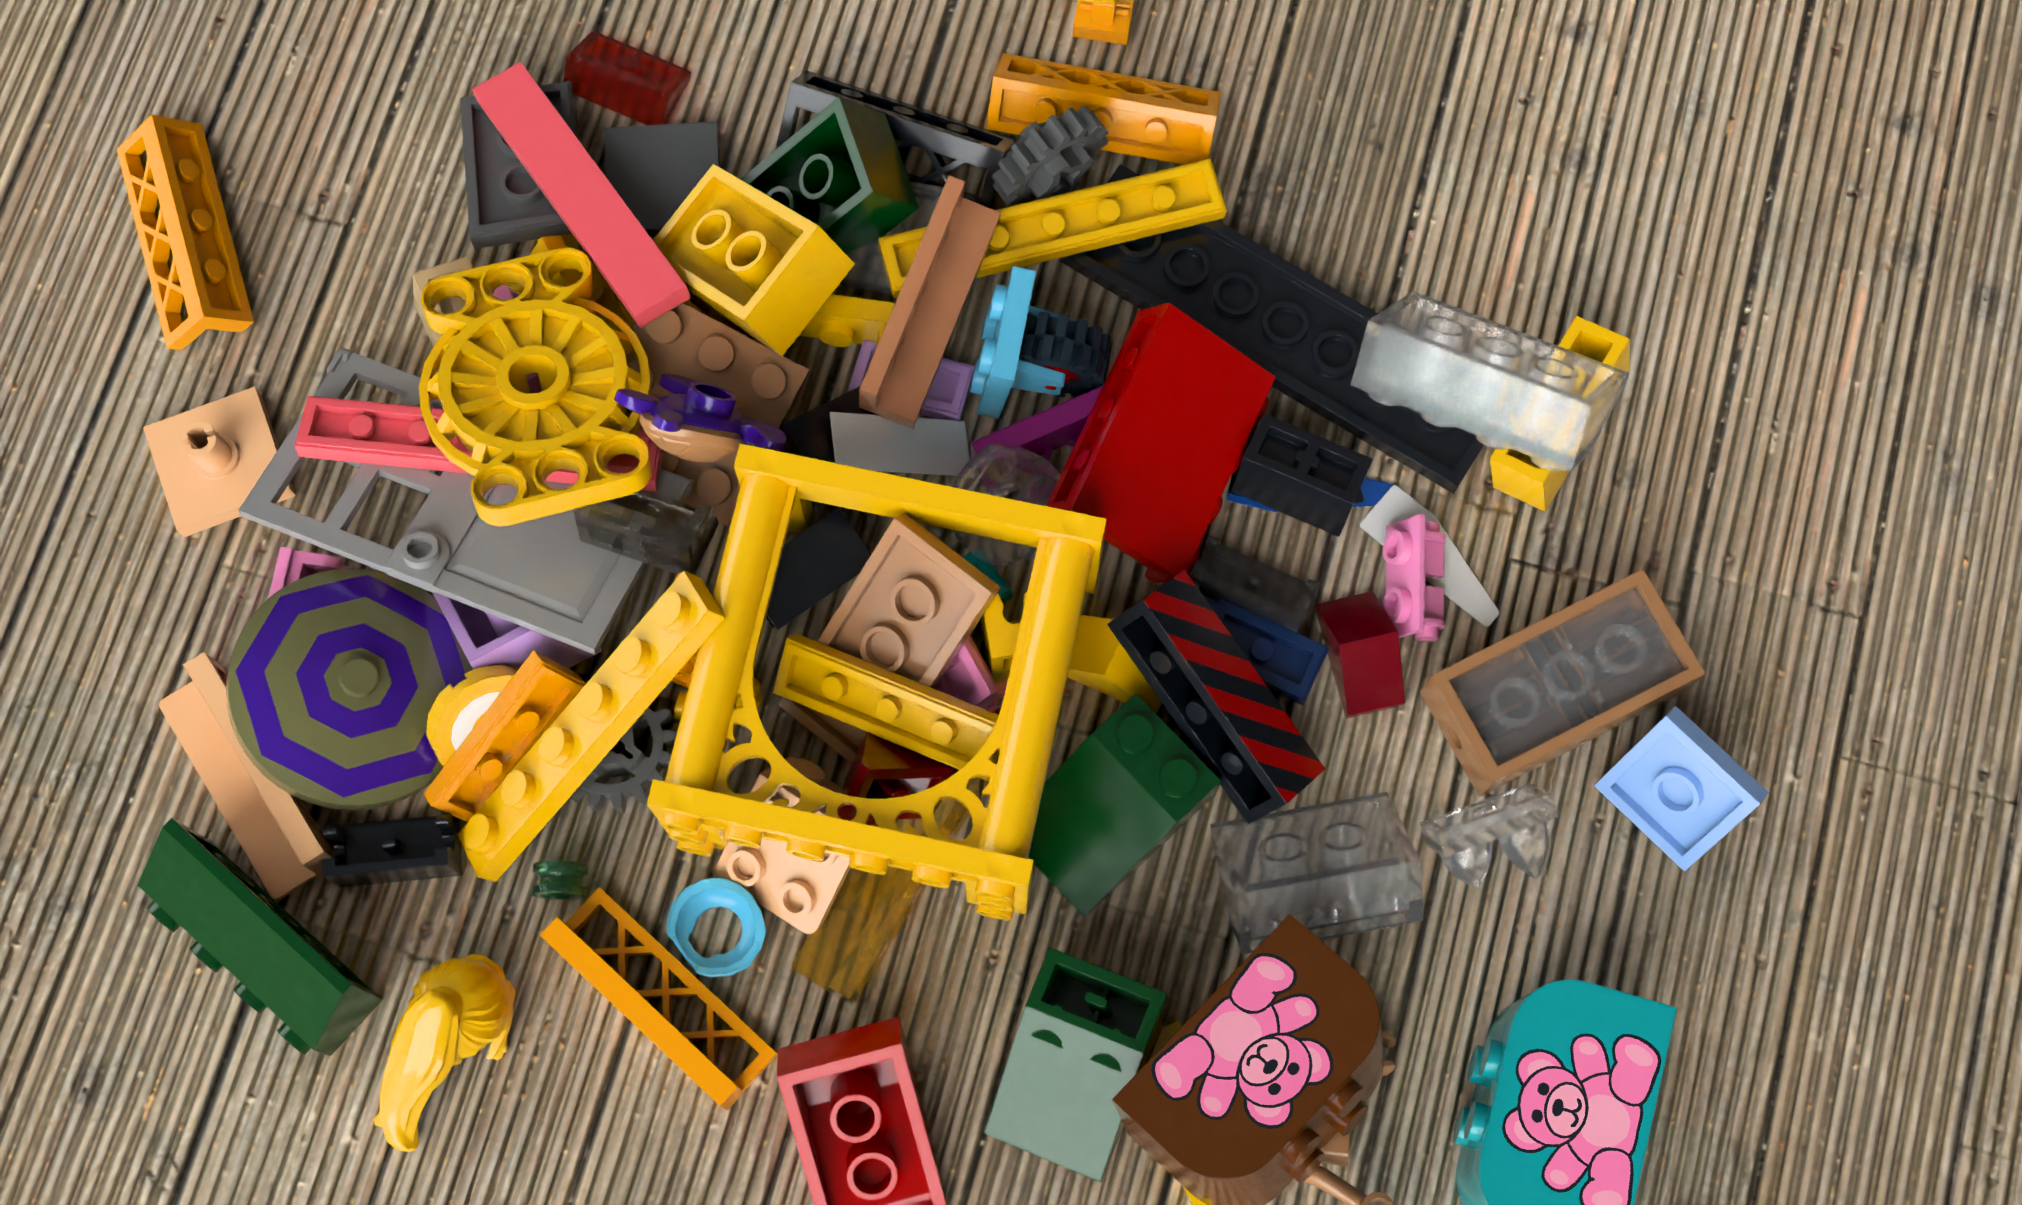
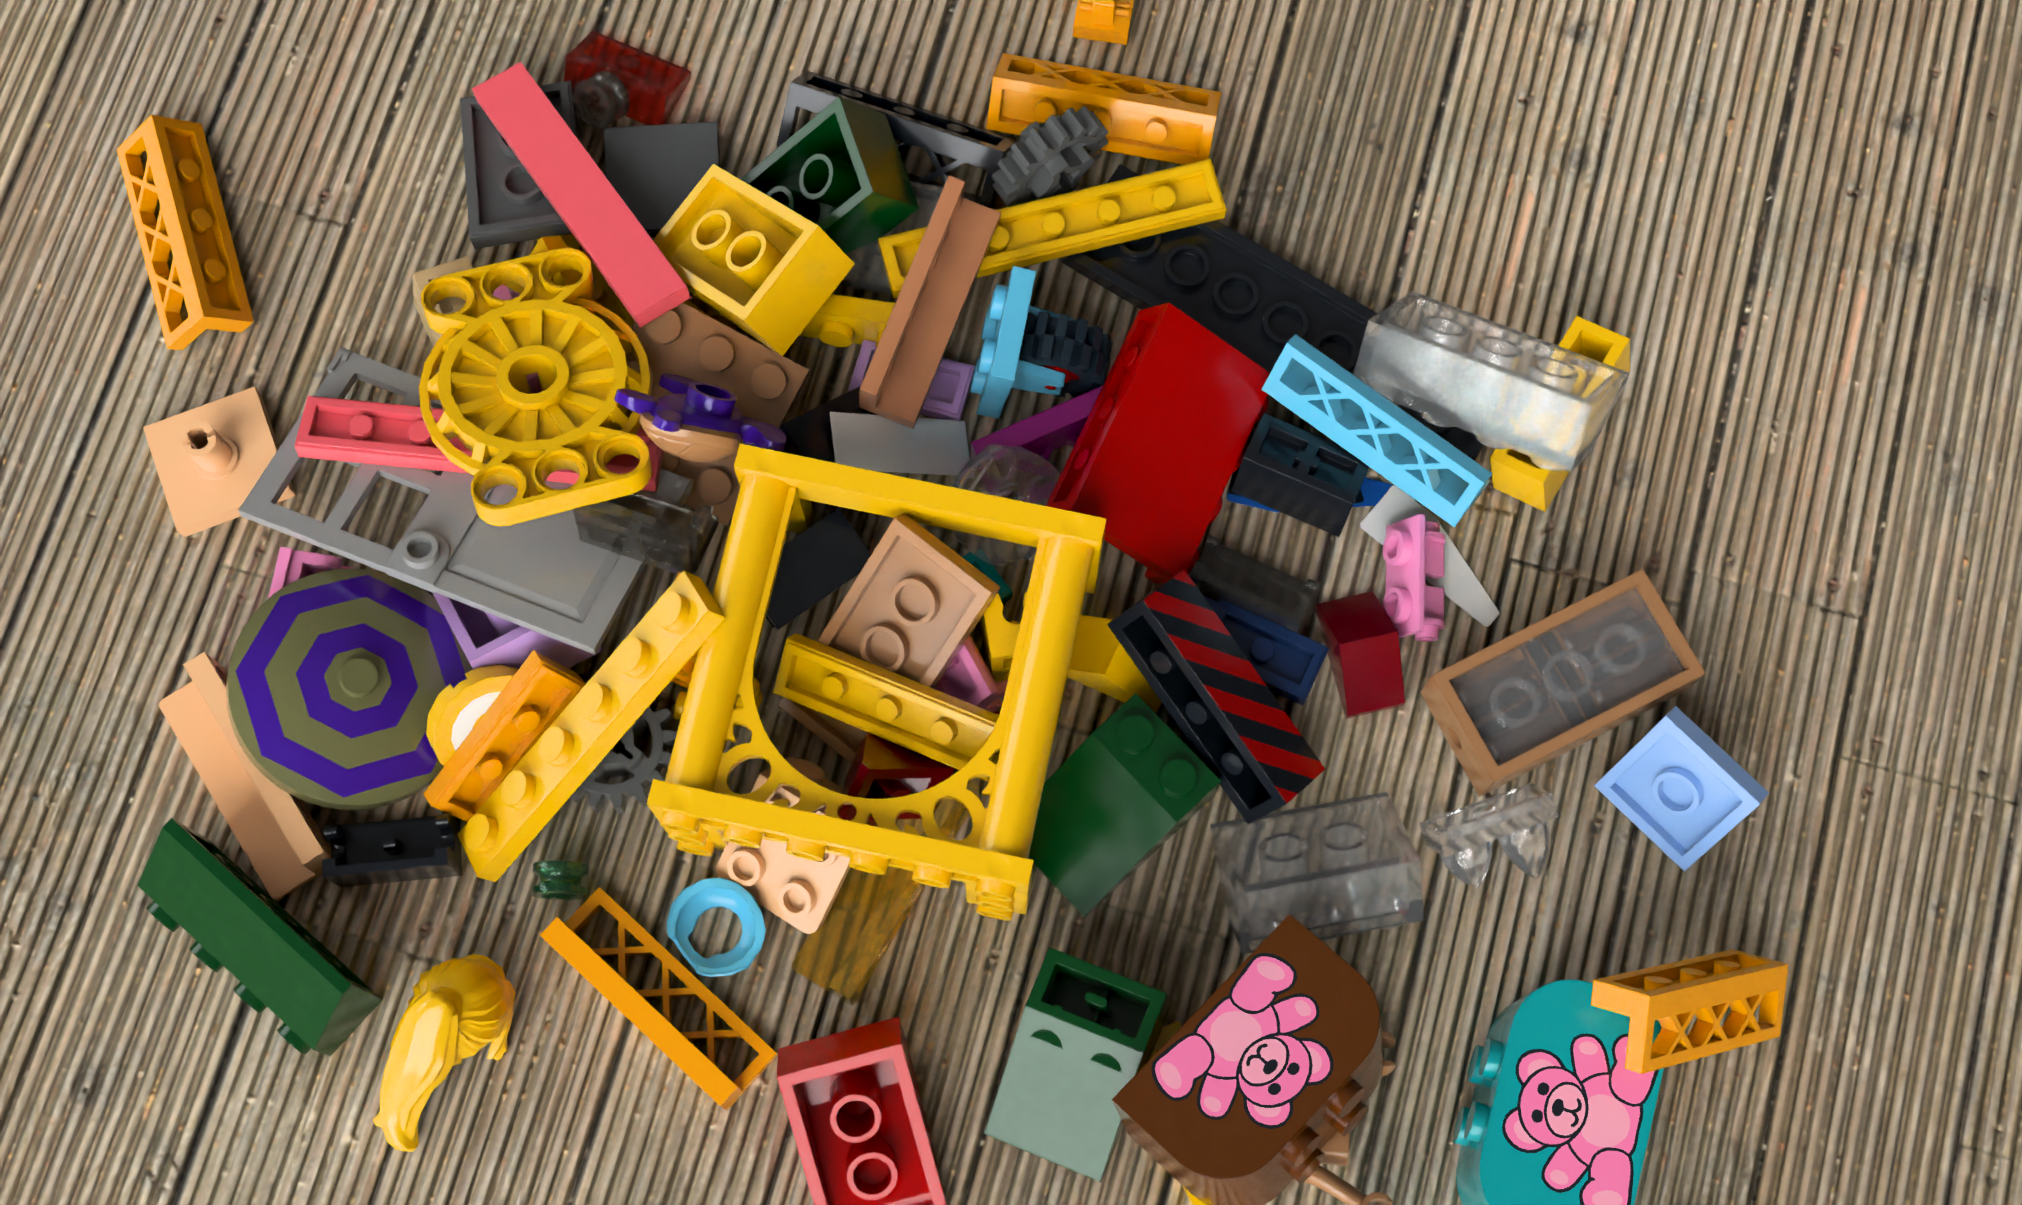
none -> clear smoke bush [572,71,630,129]
none -> medium azure fence [1261,334,1492,527]
none -> light orange fence [1591,949,1788,1074]

